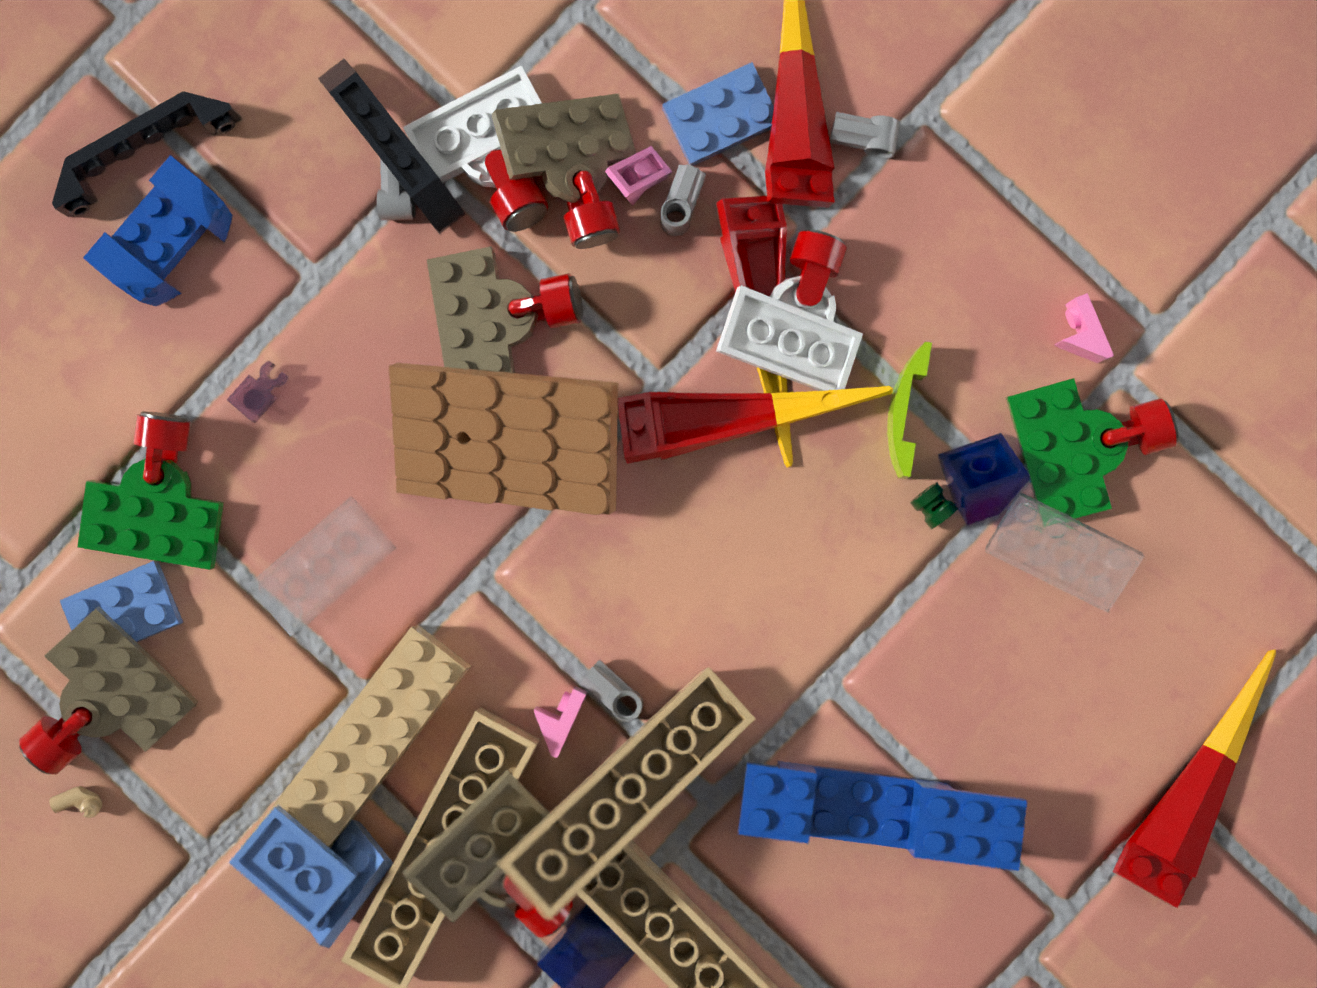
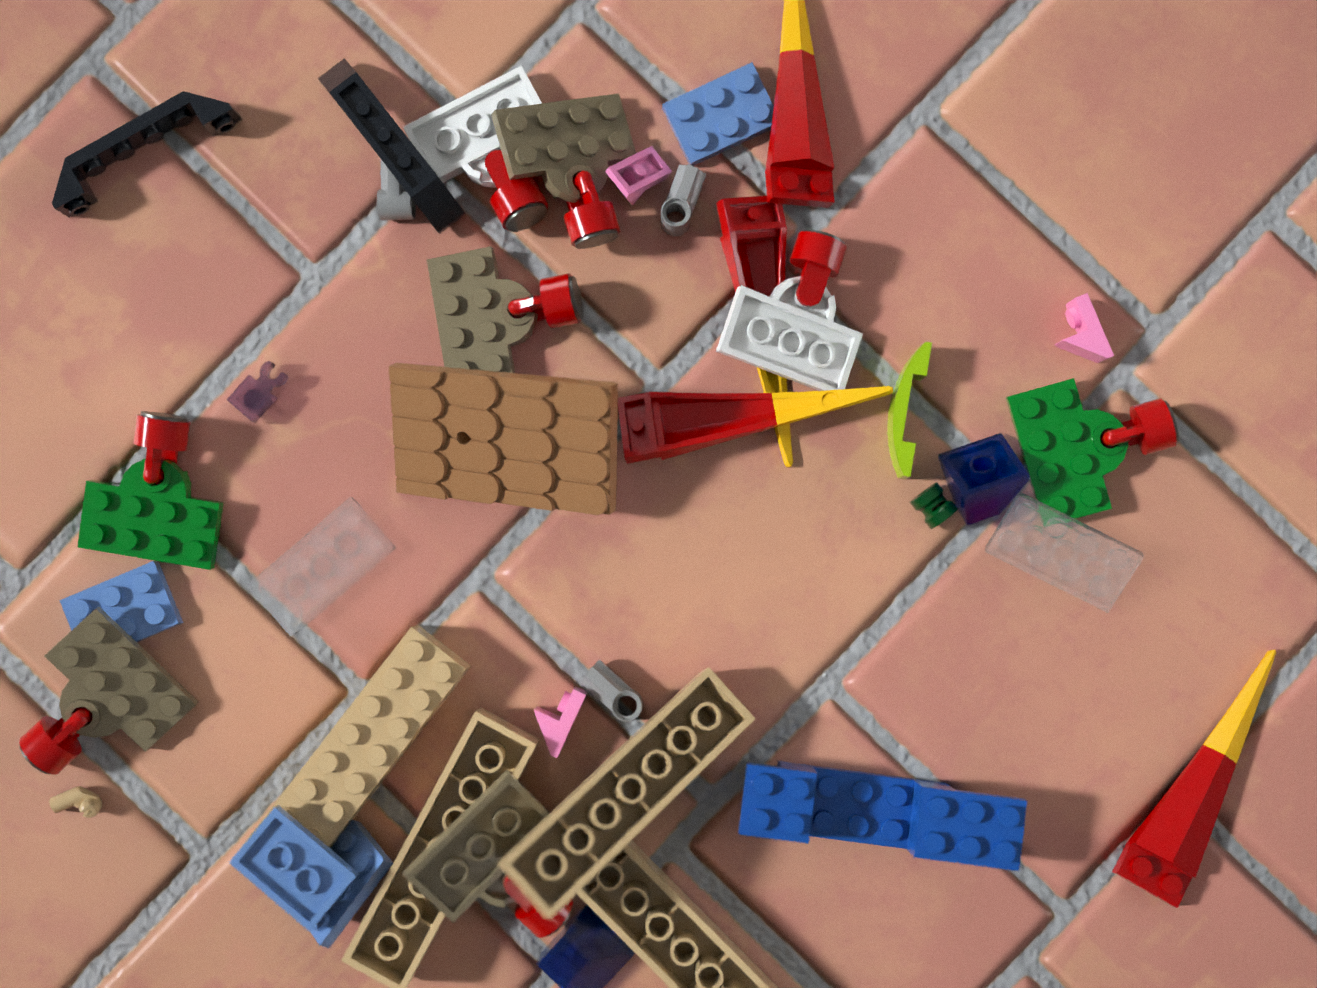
blue piece [83,155,233,306] -> none
light grey piece [830,112,900,158] -> none

